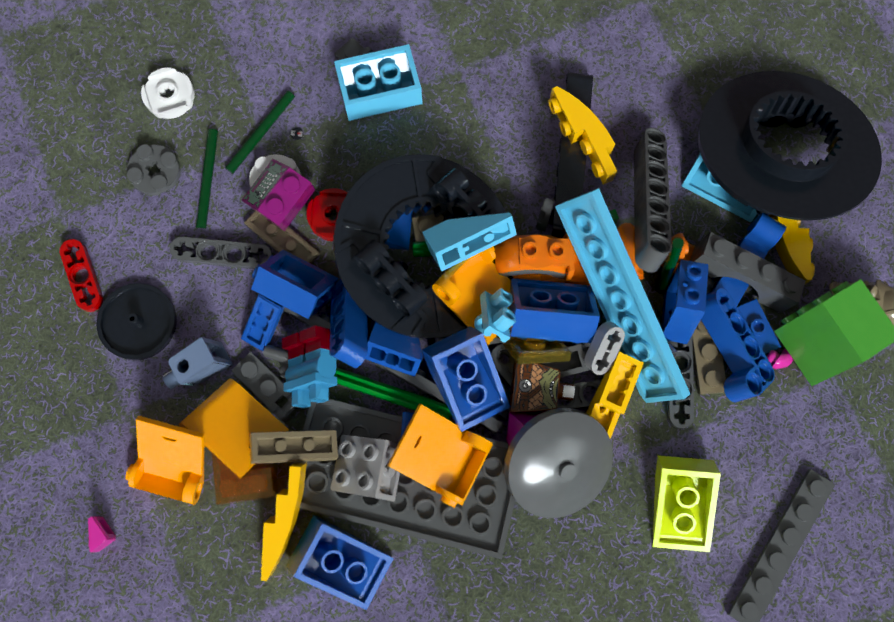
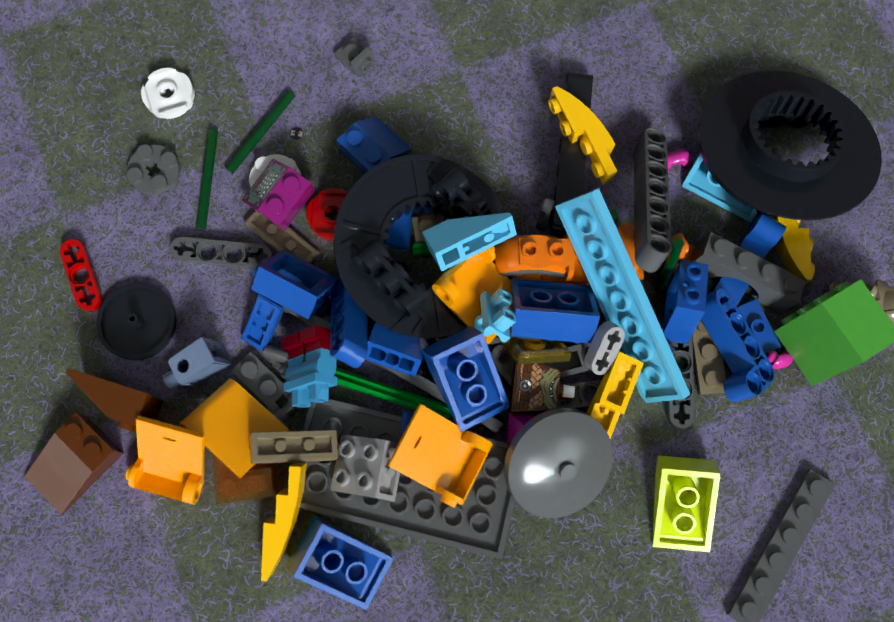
dark pink slope [88,516,116,553] -> none
medium azure slope [334,44,422,121] -> none
none -> reddish brown slope [24,412,124,515]
none -> reddish brown slope [66,368,163,433]
none -> blue slope [337,116,412,174]
none -> dark pink arm [667,149,692,170]

